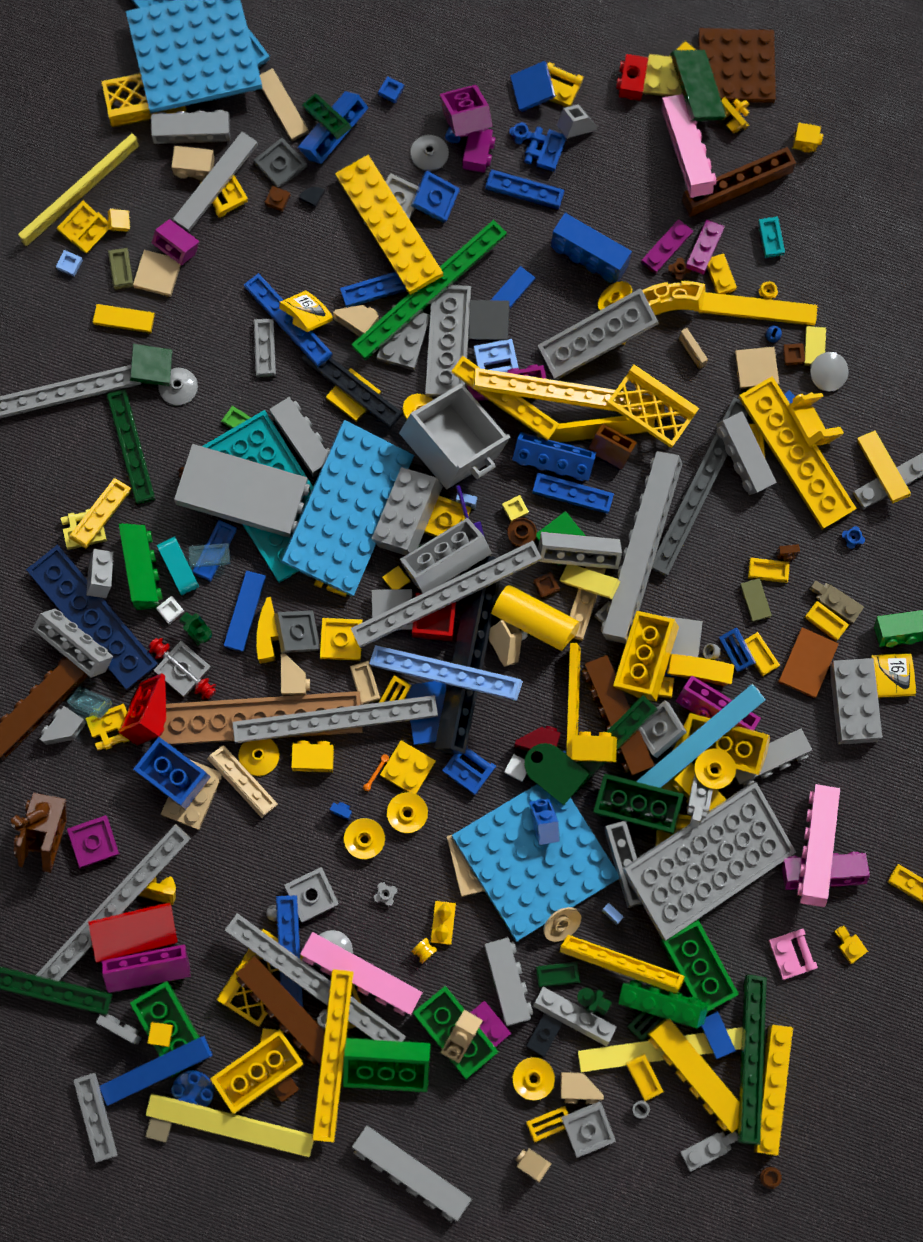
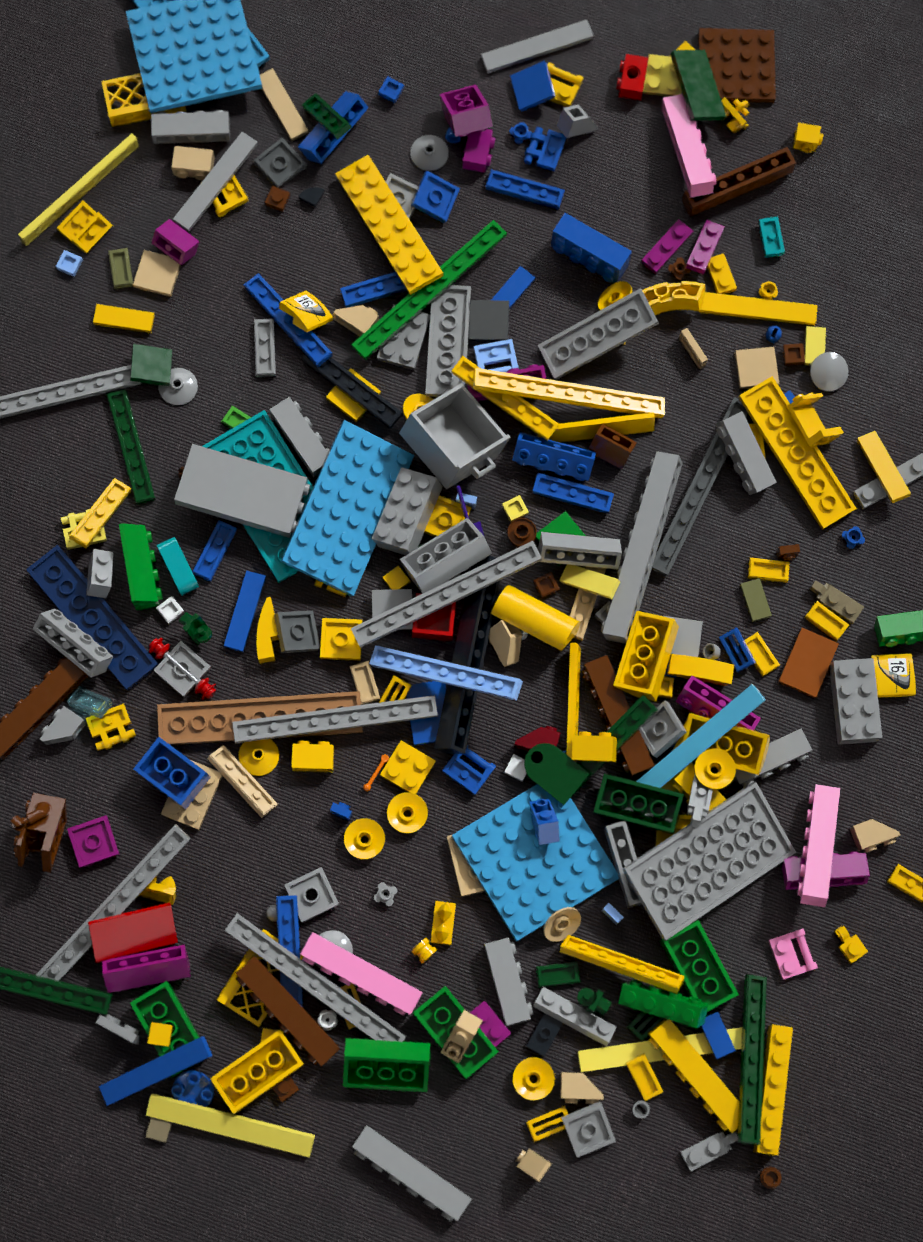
light grey plate [74,1073,118,1162] -> none
yellow tile [108,209,130,232] -> none
red slope [118,673,166,745] -> none
clear light blue tile [189,543,230,568] -> none
tan slope [281,654,310,696] -> none
yellow plate [312,969,354,1142] -> none
yellow fence [607,365,699,448] -> none
none -> light grey tile [481,20,593,73]
none -> tan slope [850,819,900,853]

